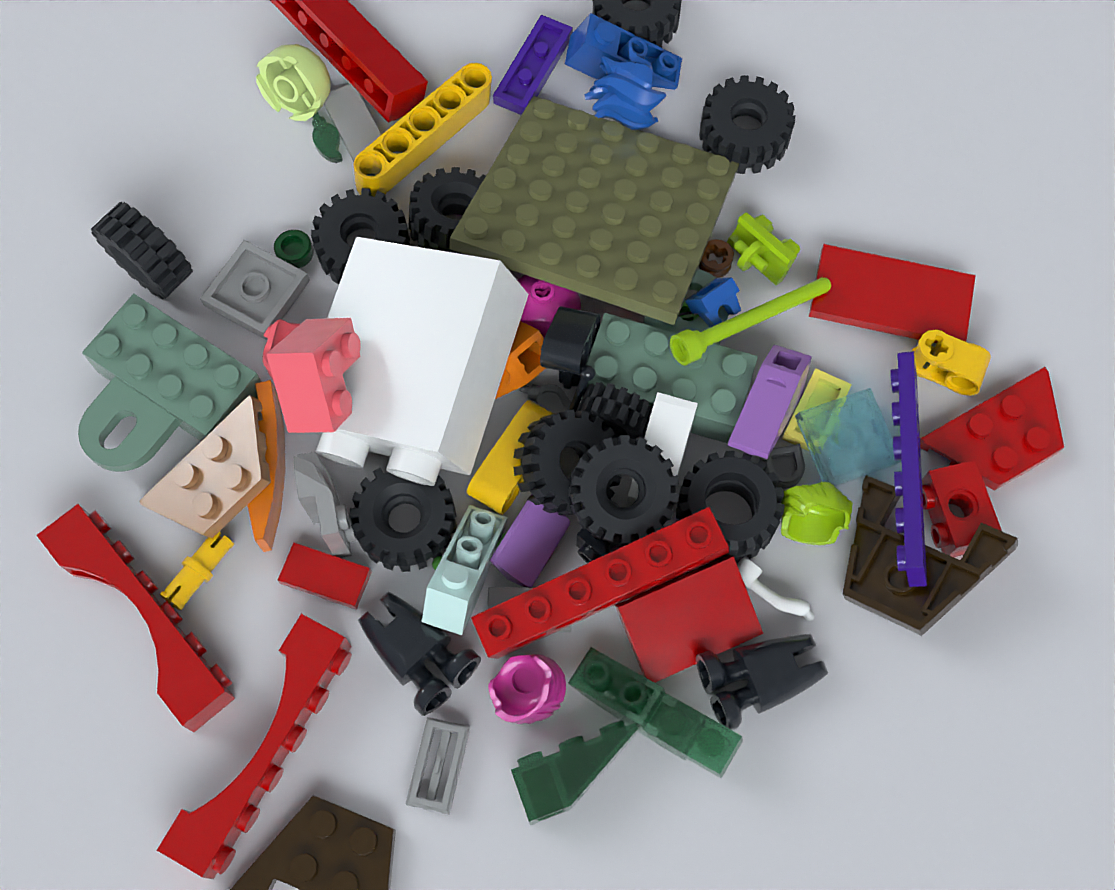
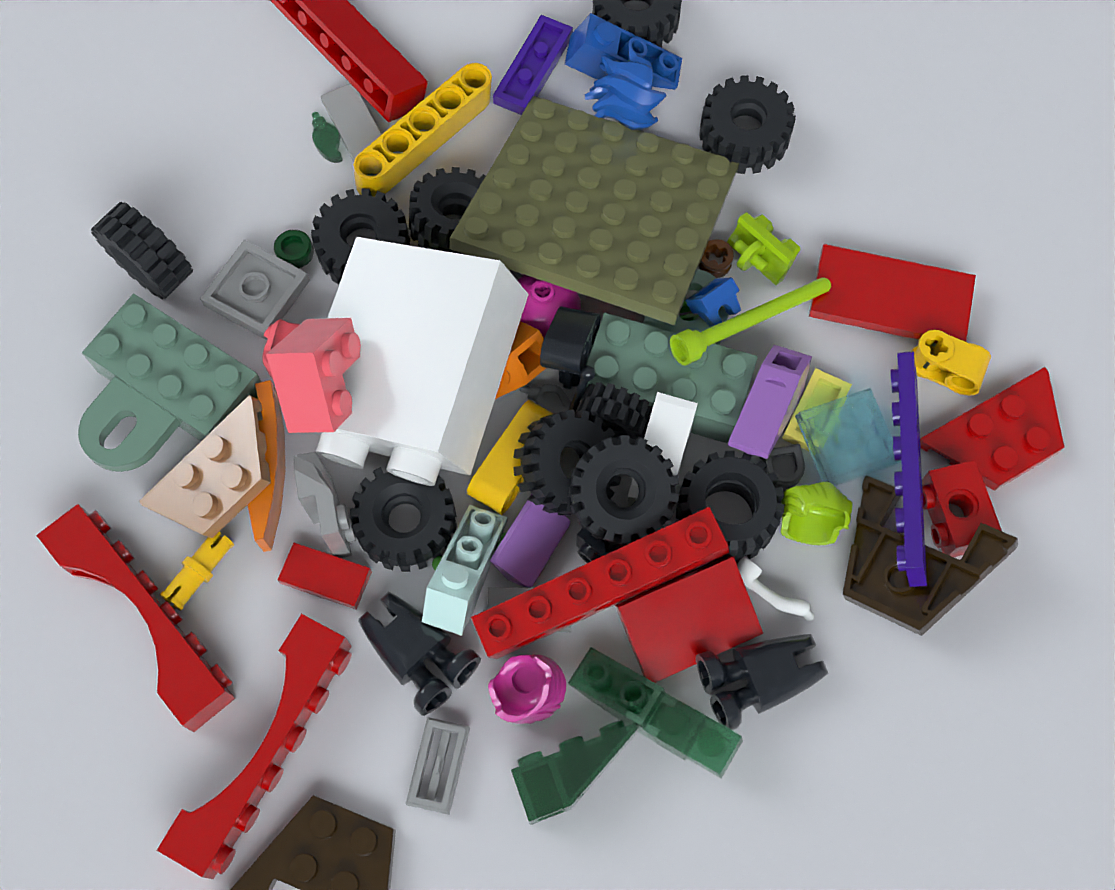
yellowish green cylinder [256,44,331,121] -> none

